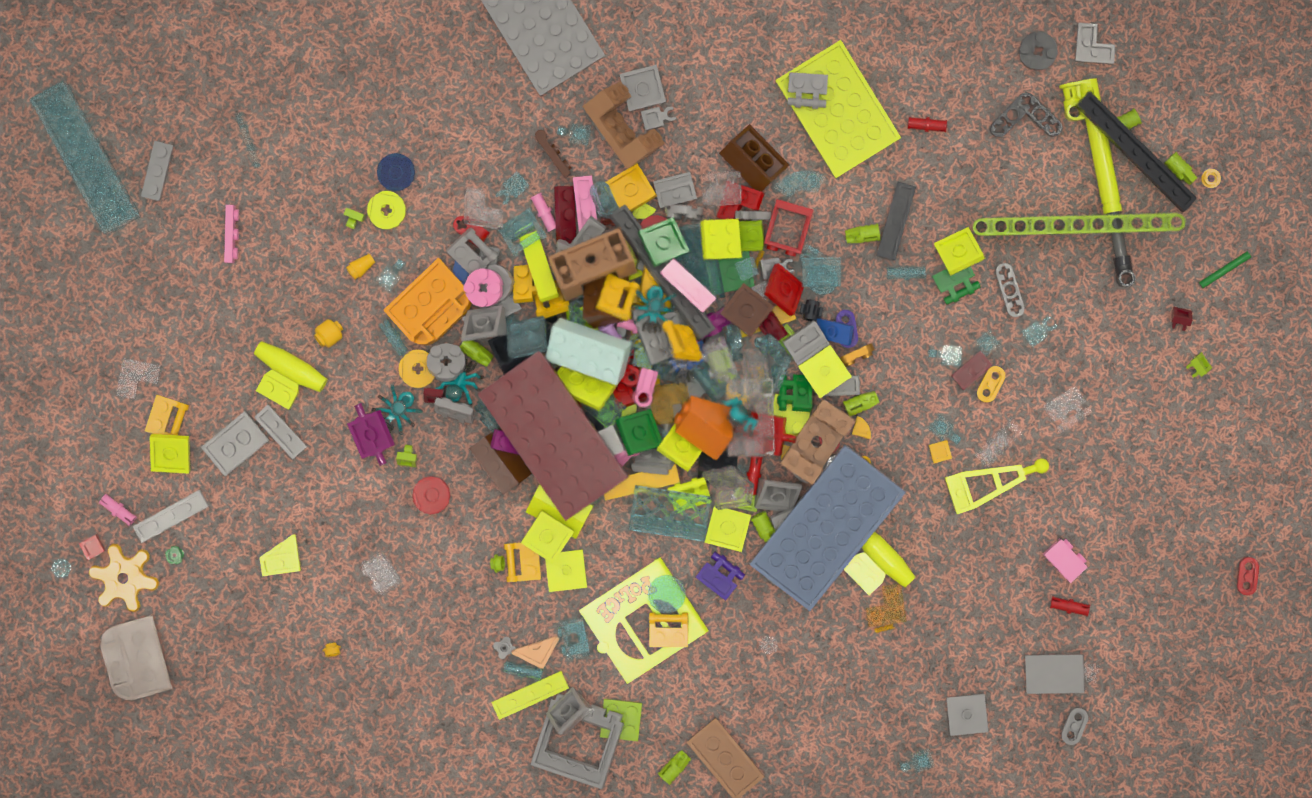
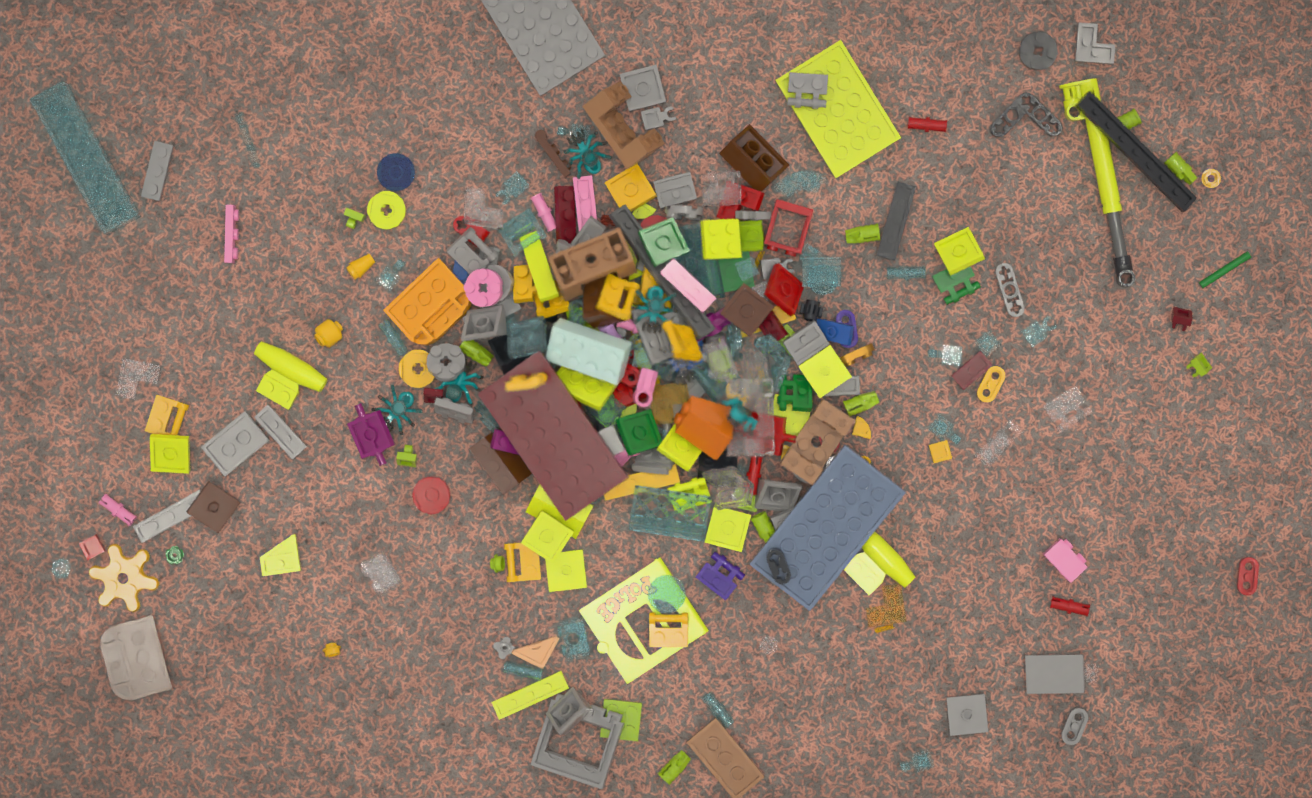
clear light blue plate [590,181,618,219] -> none
neon yellow plate [945,458,1049,514] -> none
lime beam [973,213,1186,236] -> none
none -> reddish brown plate [186,481,241,533]
none -> yellow plate [506,372,547,391]
none -> animal [563,128,612,179]
none -> clear light blue pin [702,691,735,729]
none -> black beam [766,548,791,584]

